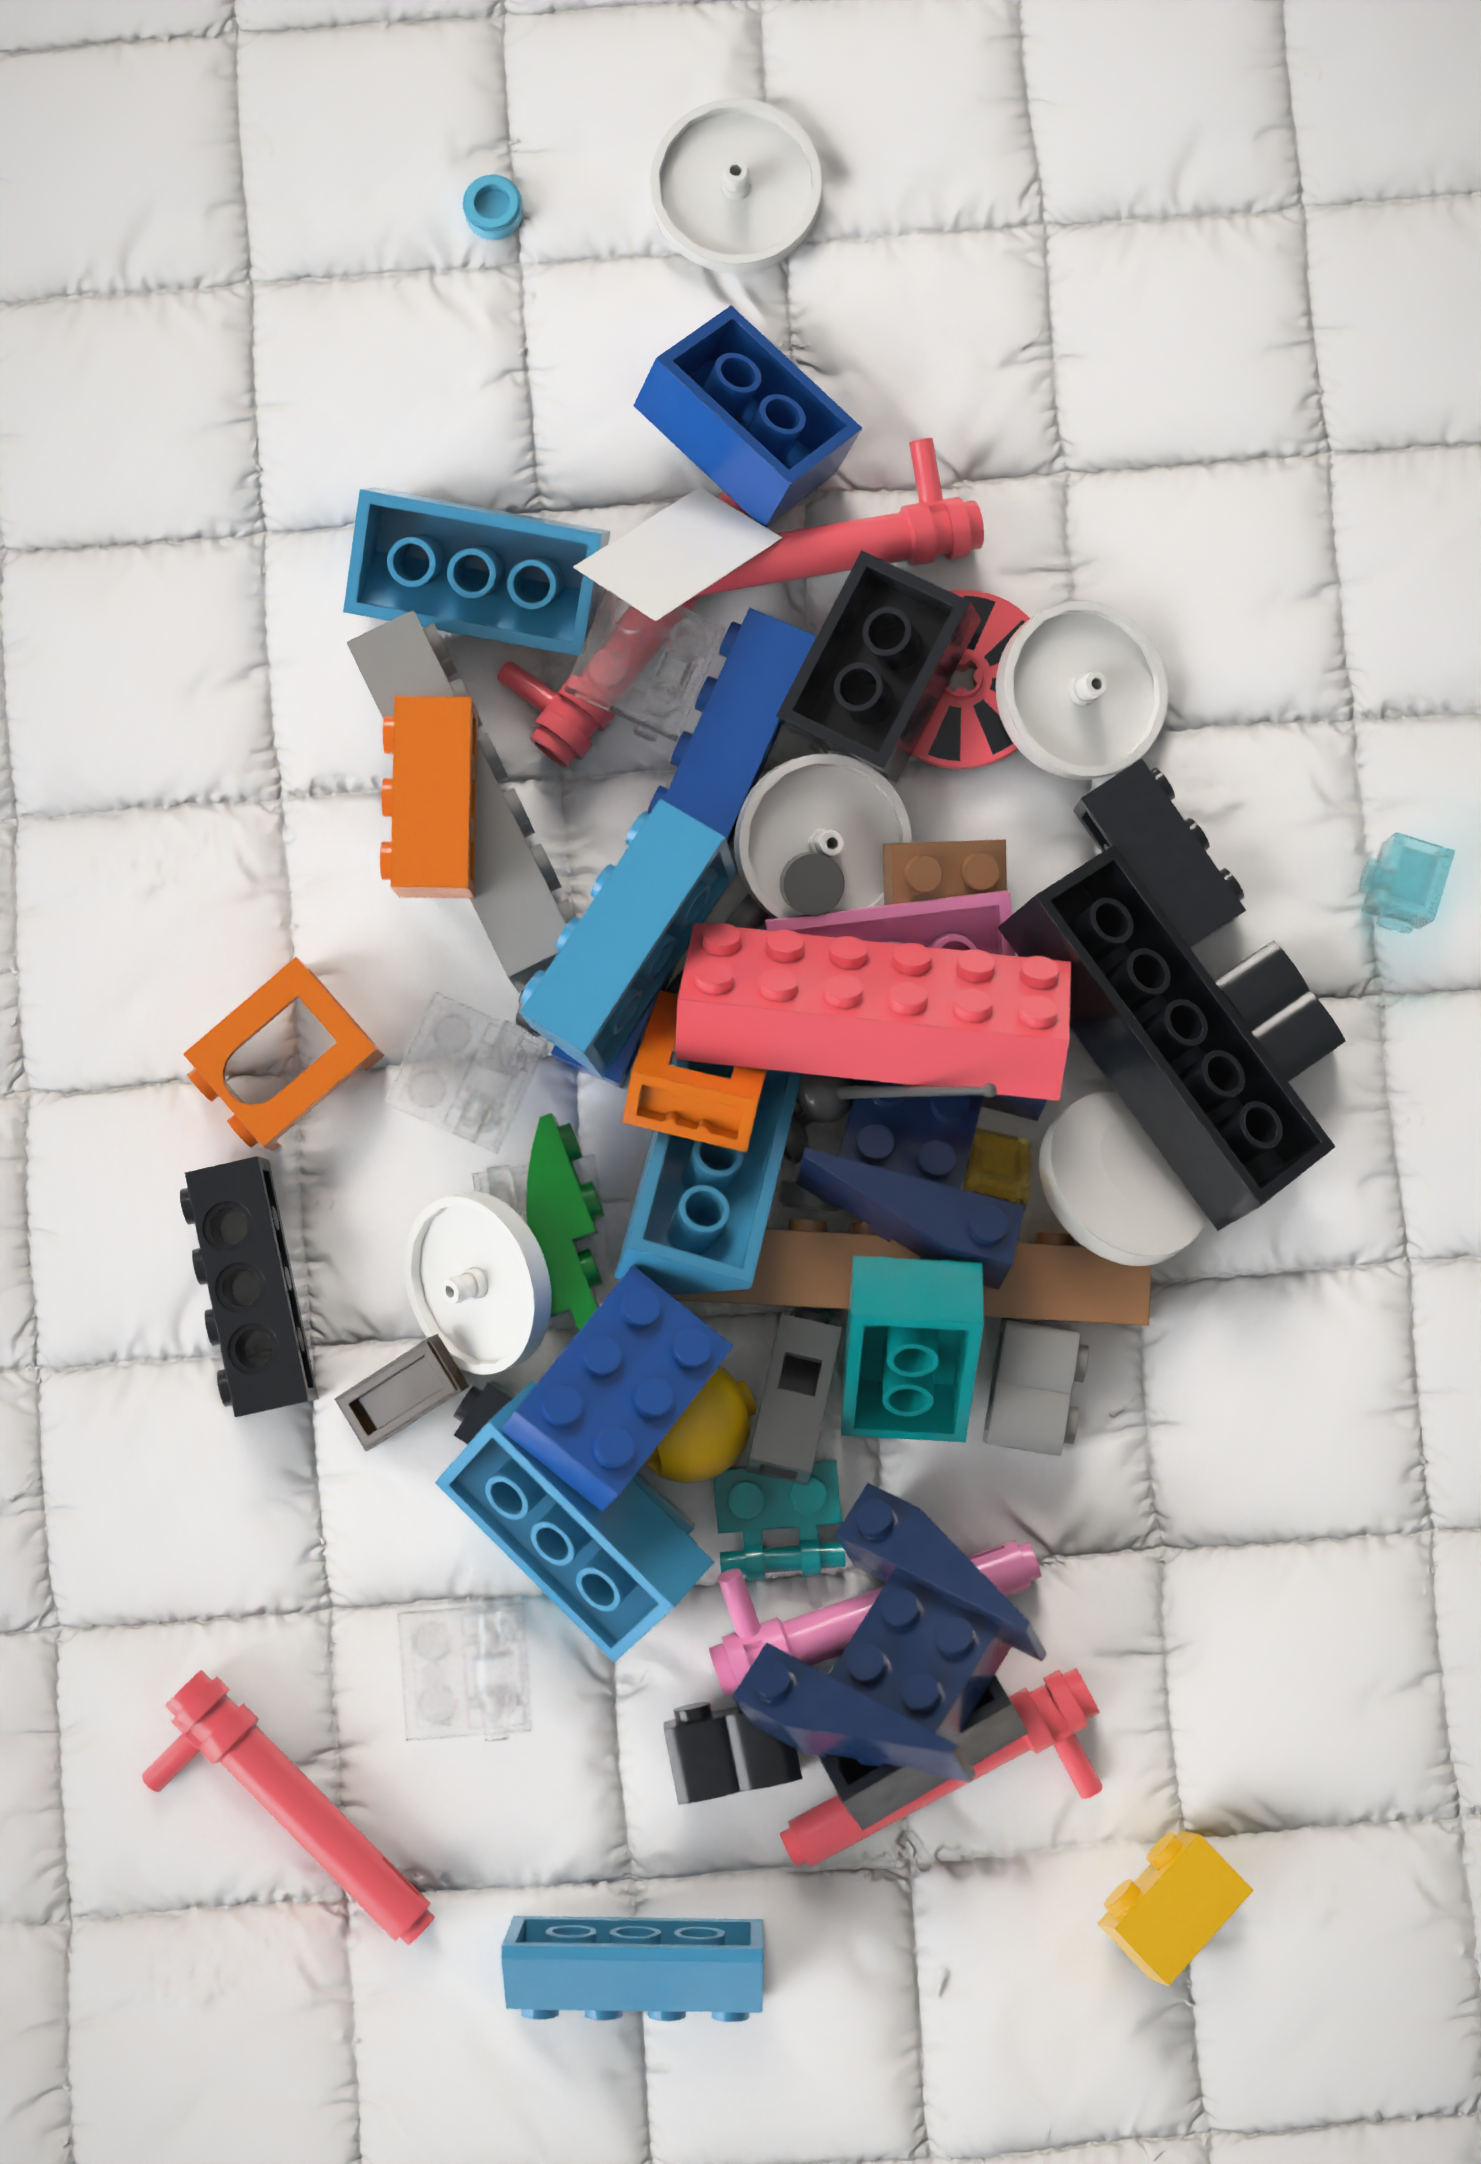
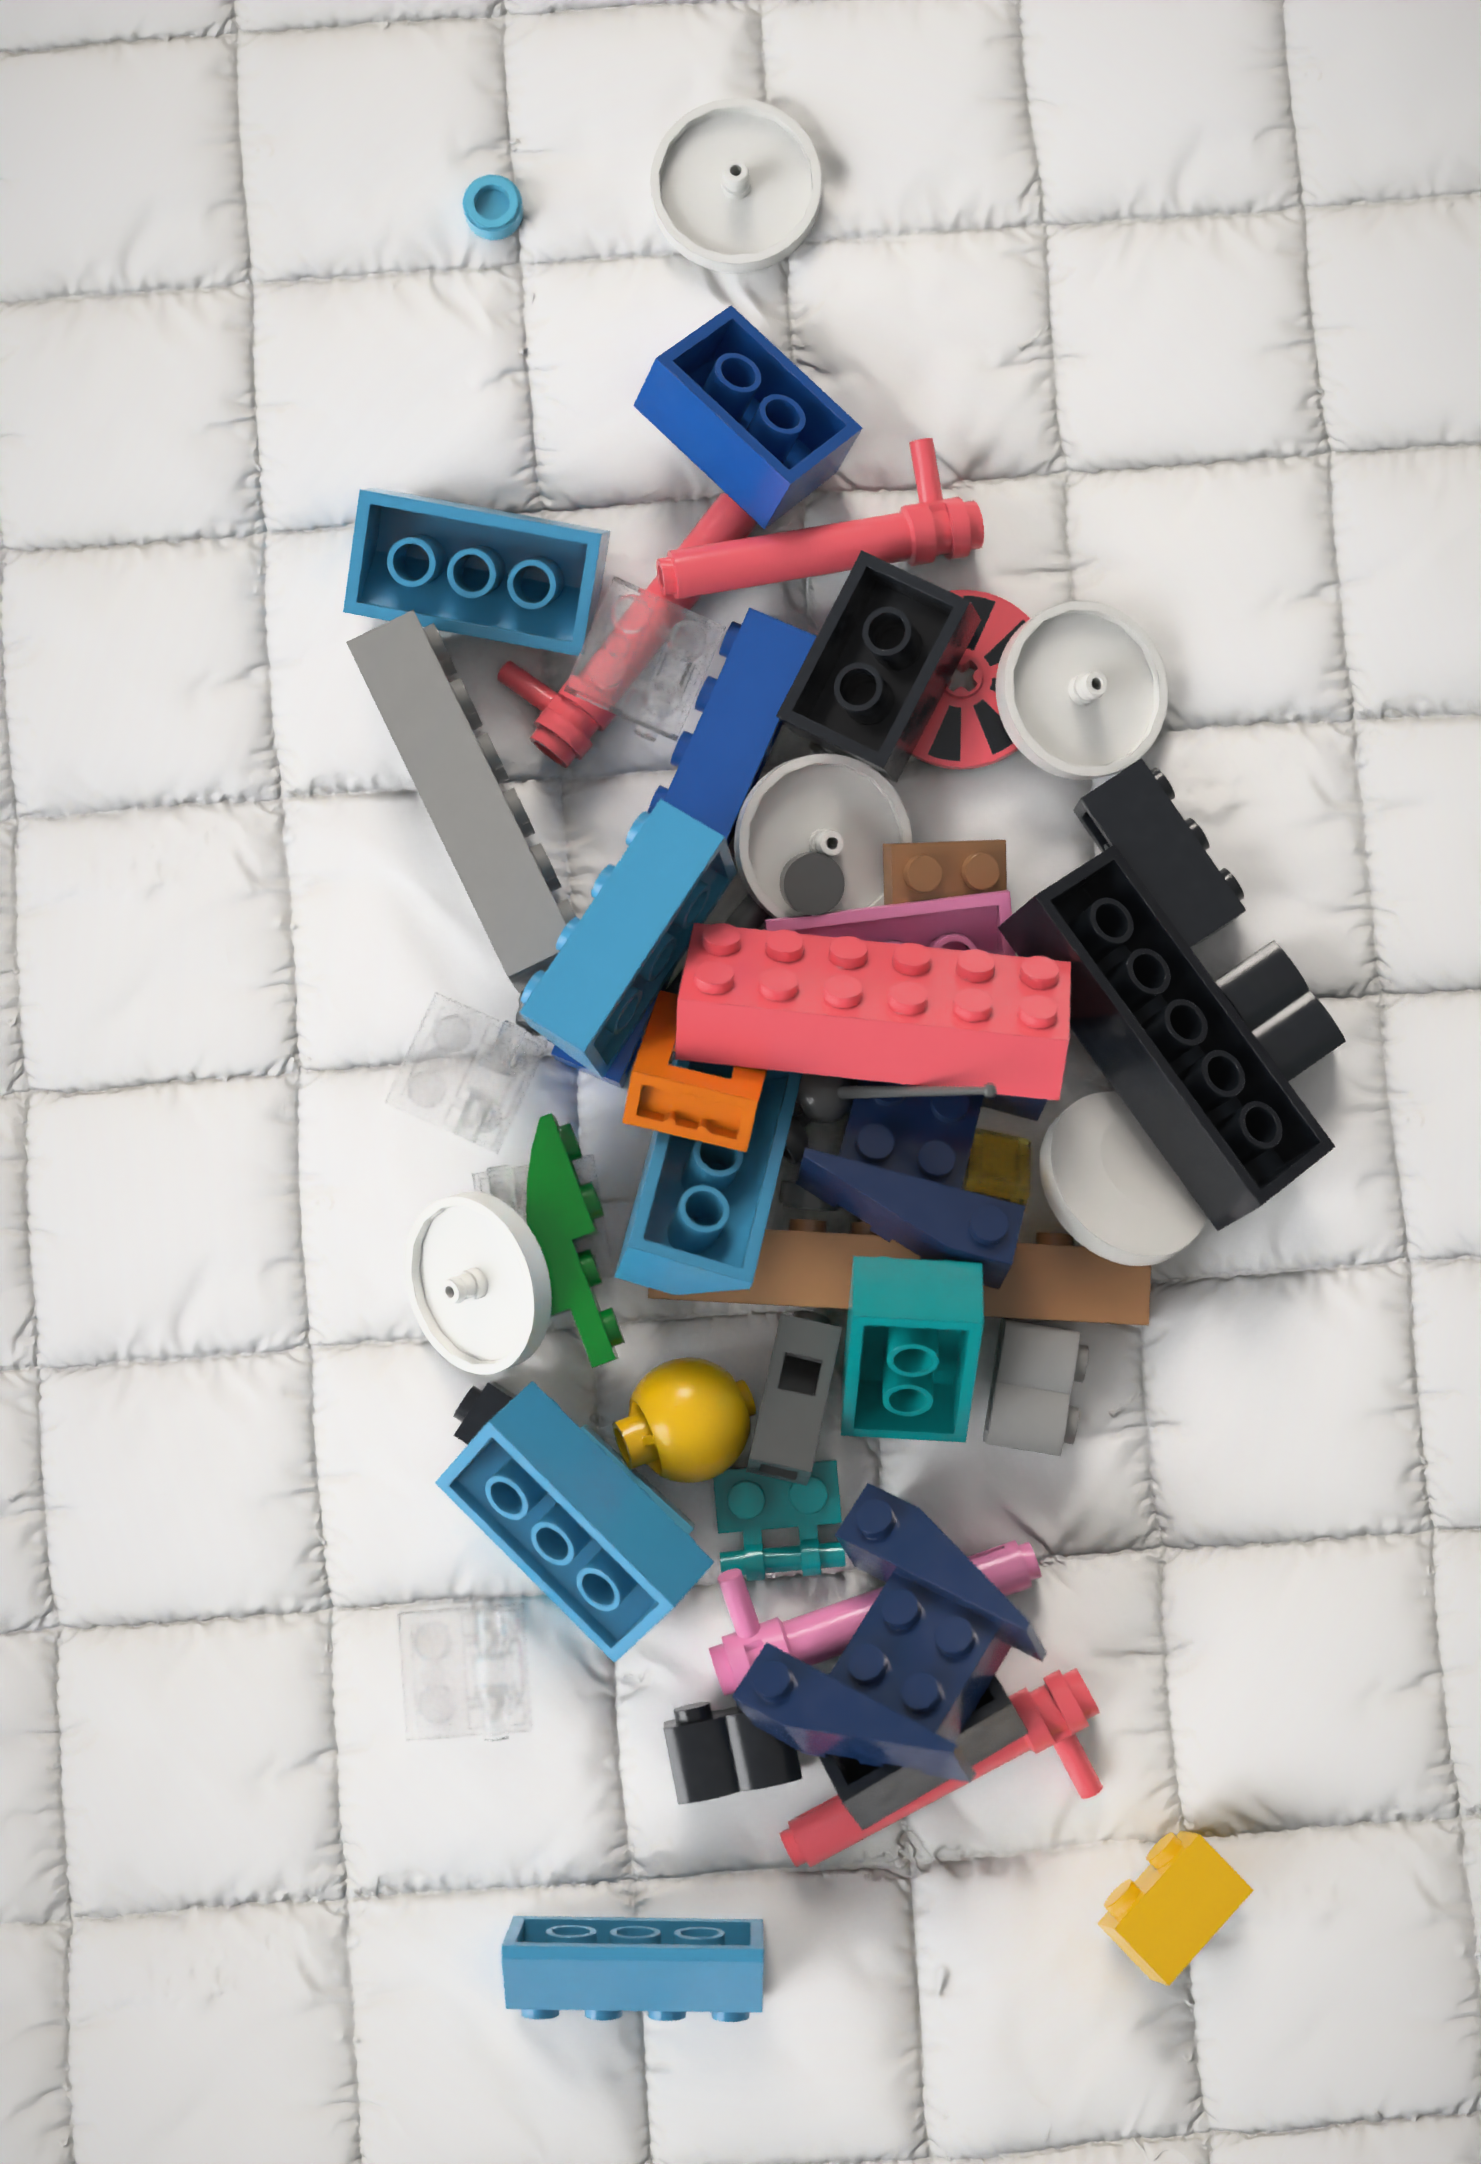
coral cylinder [142,1670,435,1945] -> none
black brick [180,1156,319,1417] -> none
orange panel [183,957,385,1151] -> none
tile [334,1334,470,1452] -> none
orange brick [380,696,478,898] -> none
blue brick [501,1265,734,1512] -> none
white sticker [573,487,783,621] -> none
clear light blue brick [1358,832,1456,933] -> none

